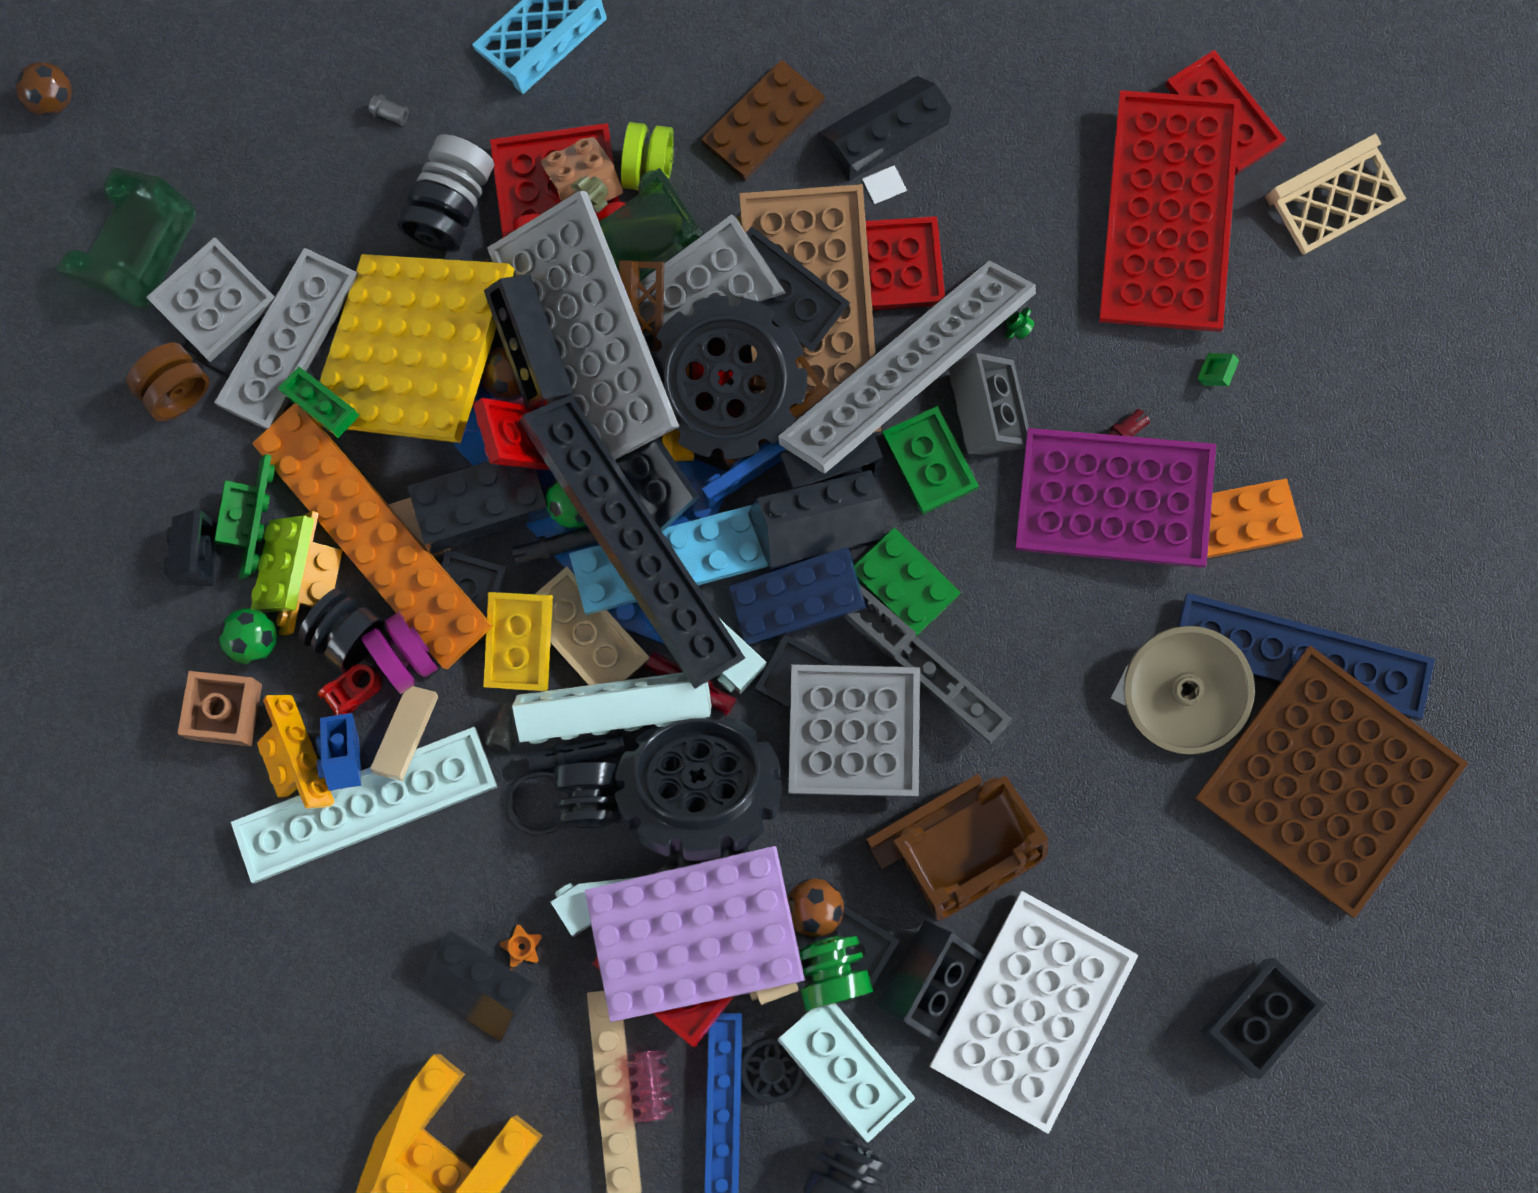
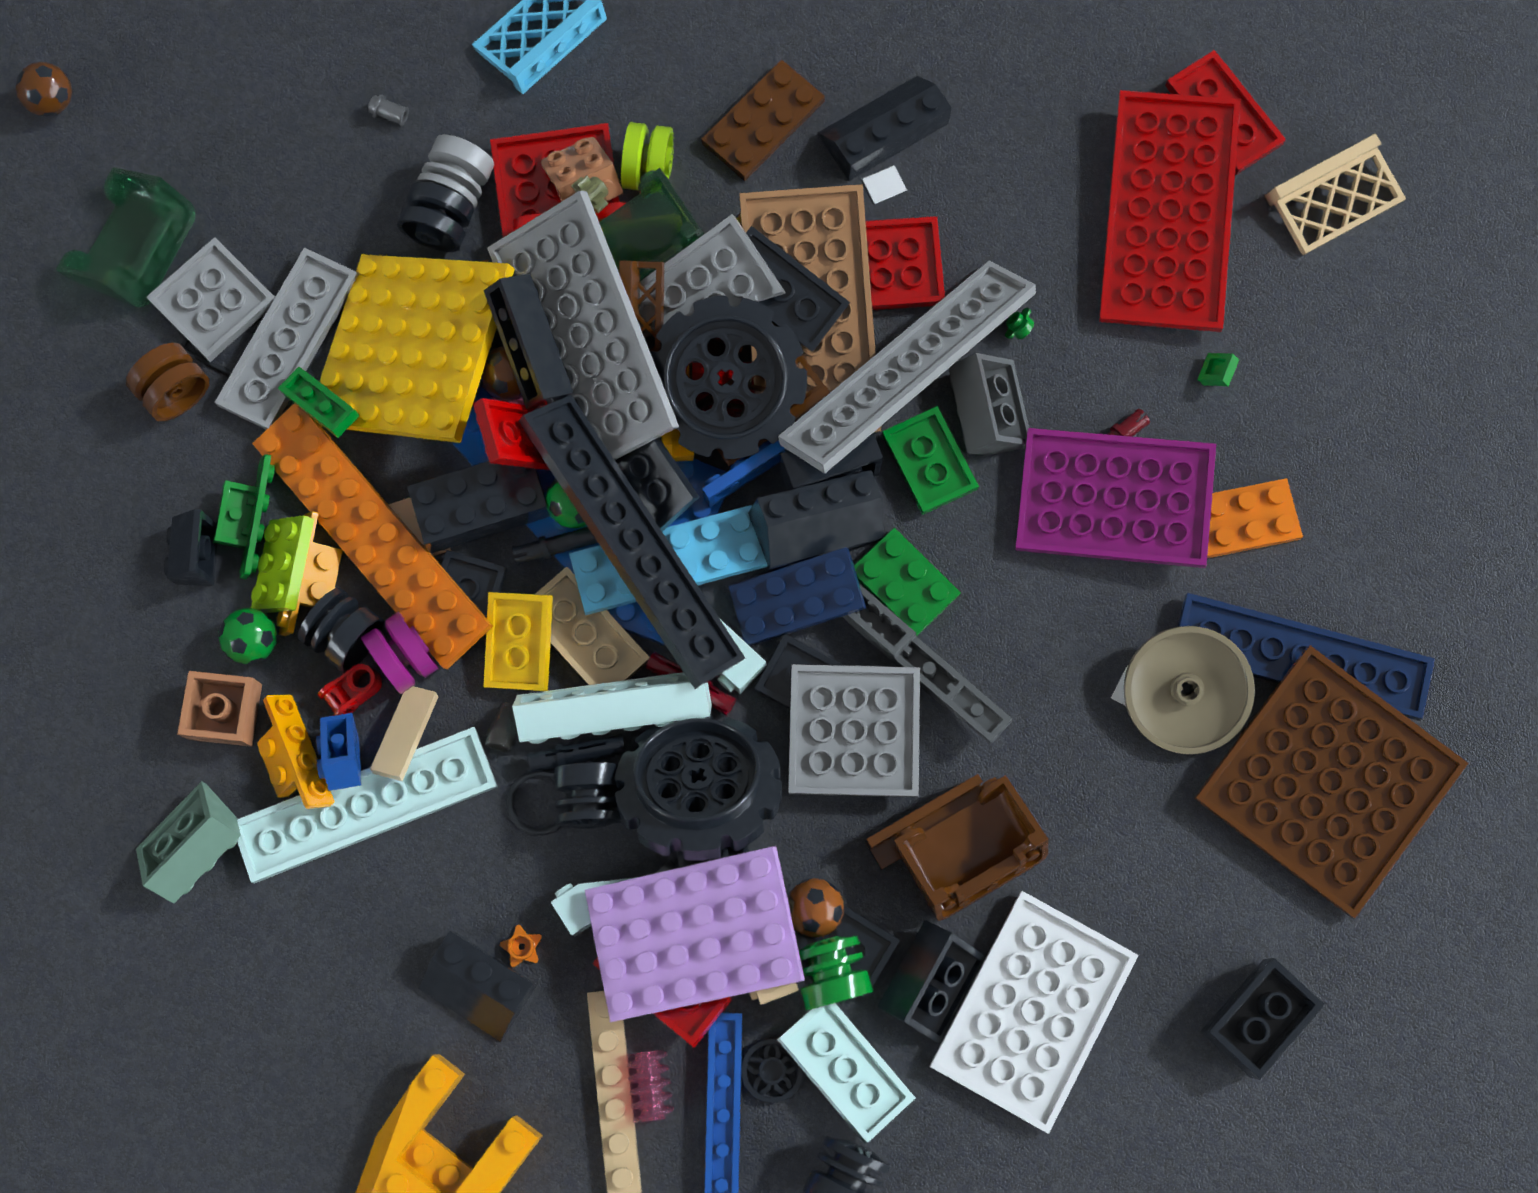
none -> sand green slope [136,781,241,903]

